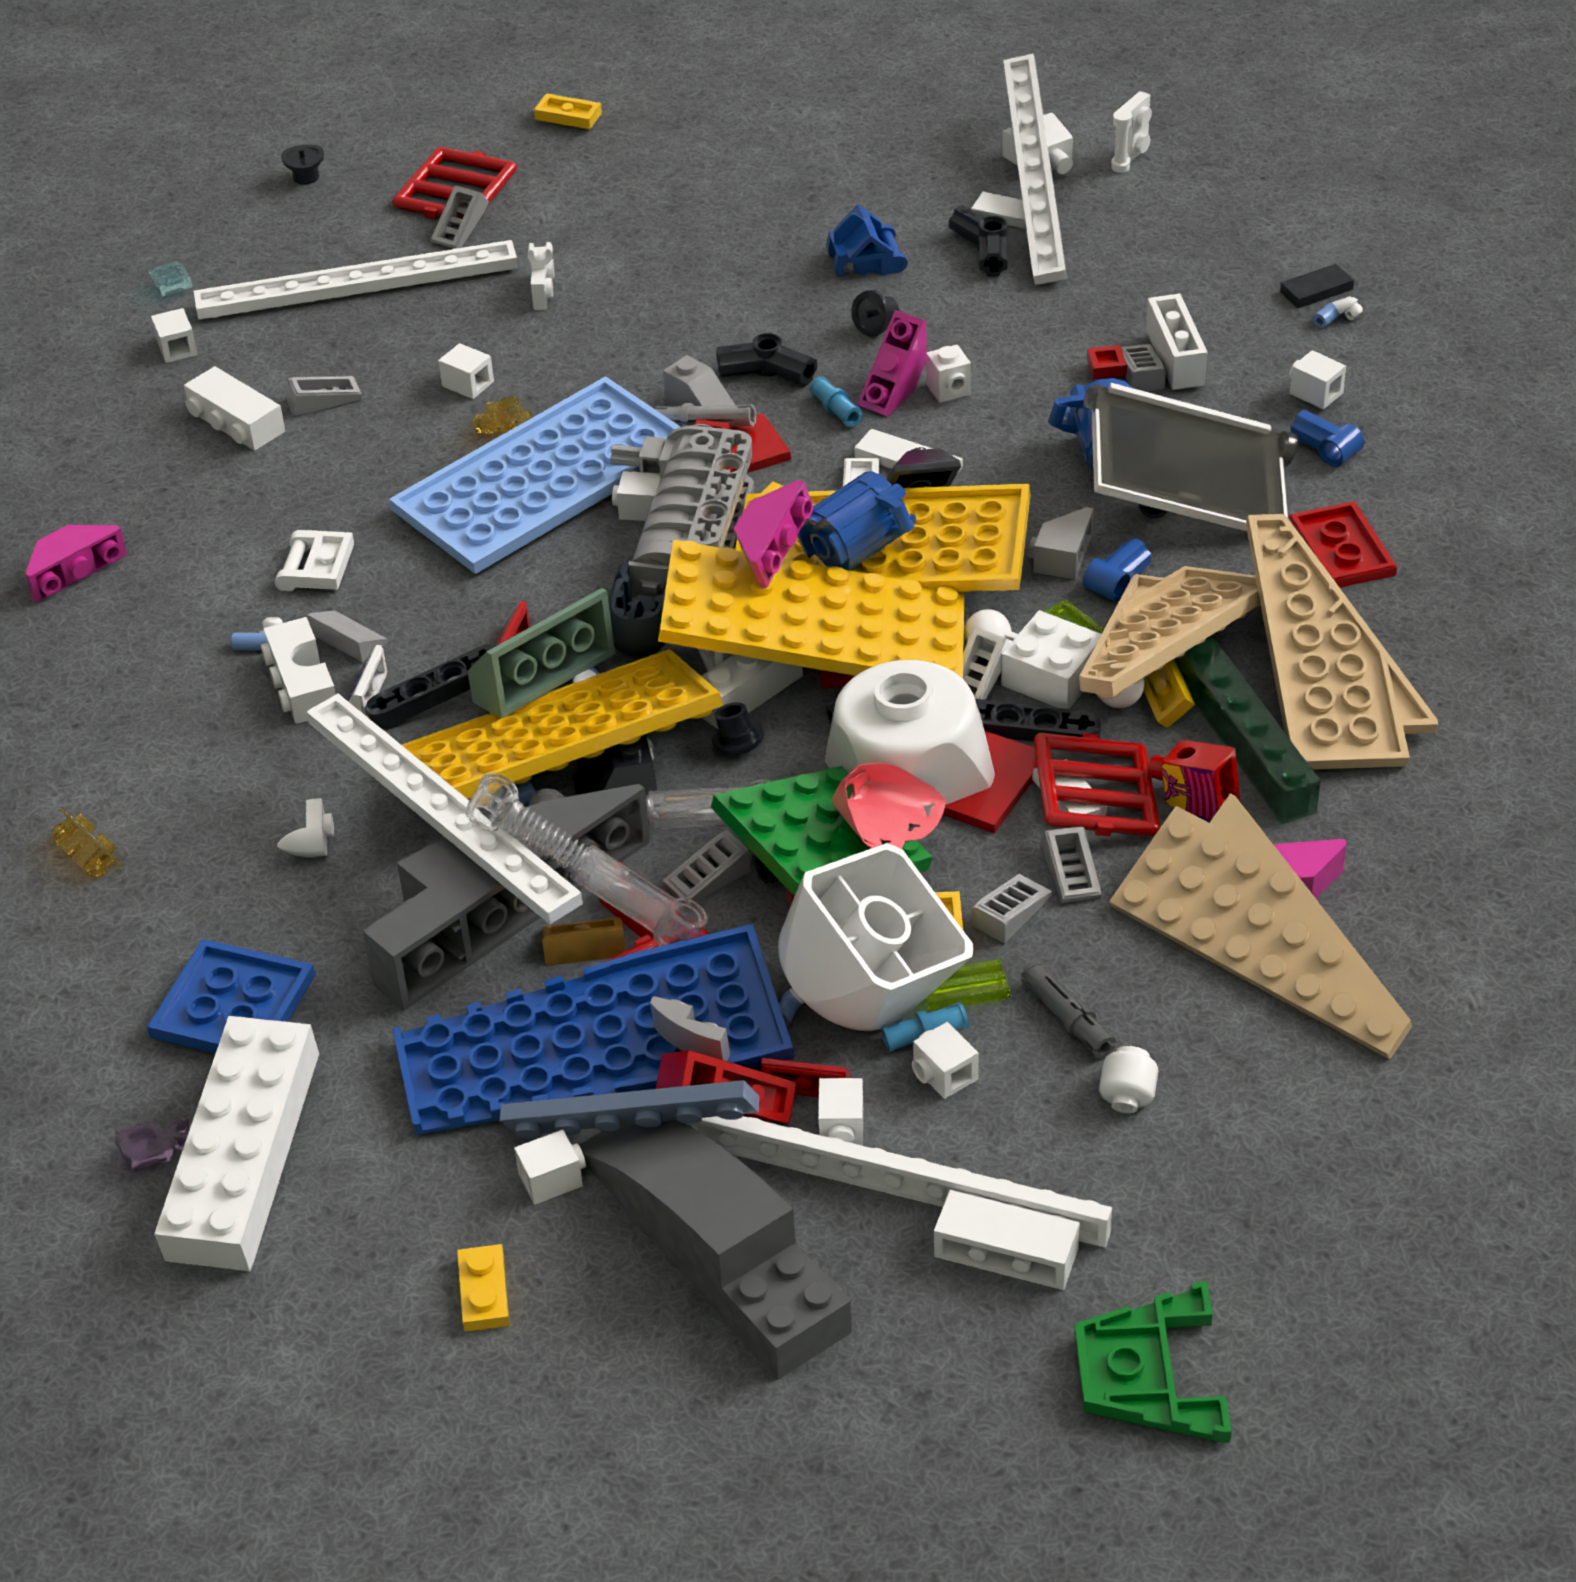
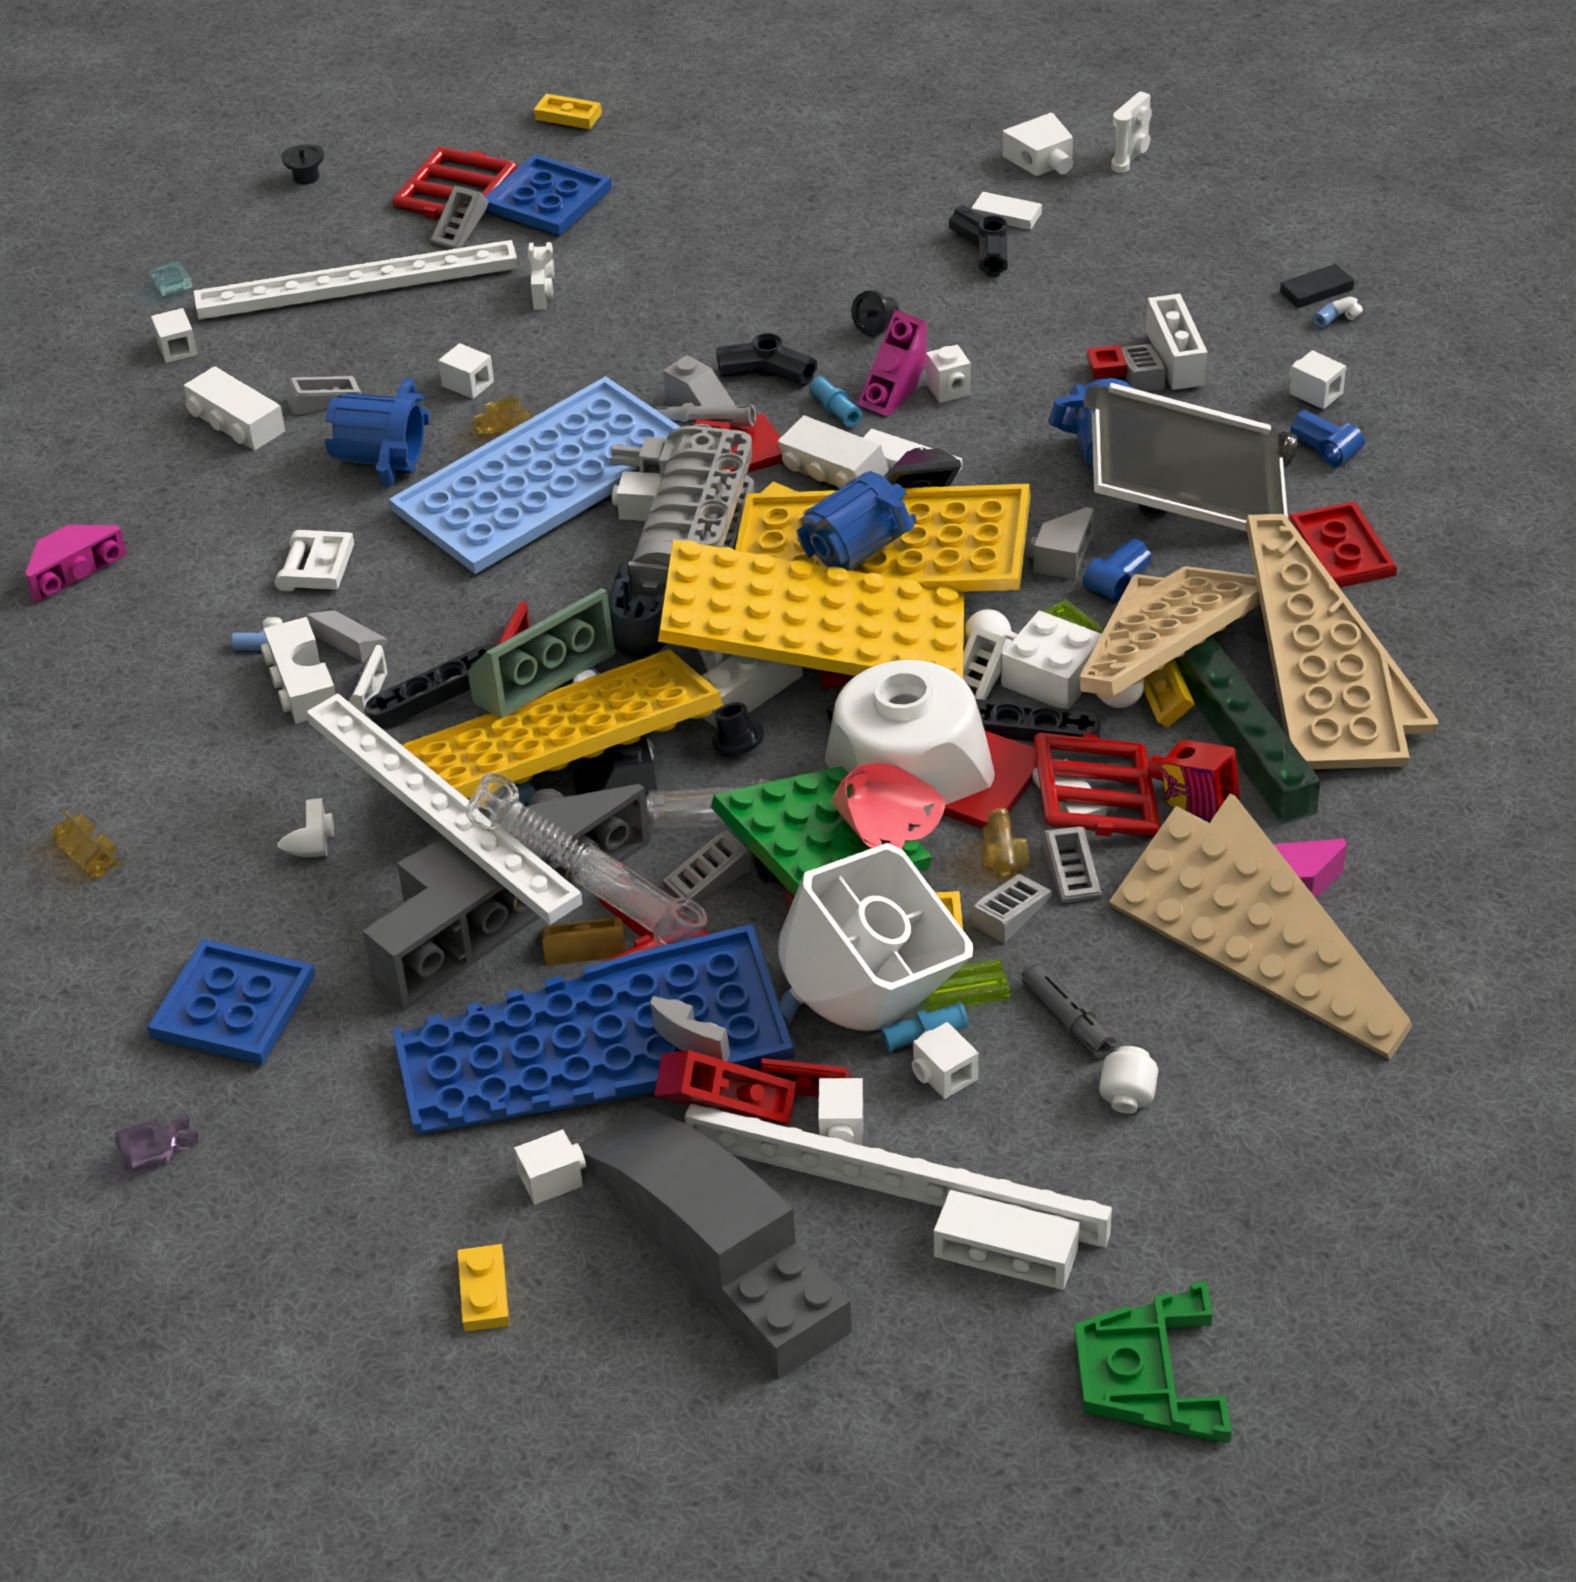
white brick [154,1016,319,1271] -> none
sand blue plate [500,1080,759,1139] -> none
dark pink slope [733,480,813,588] -> none
blue piece [826,204,908,276] -> none
white plate [1003,54,1067,286] -> none
none -> blue container [325,378,430,487]
none -> blue plate [485,154,612,236]
none -> white brick [777,416,889,489]
none -> clear yellow plate [983,808,1029,879]

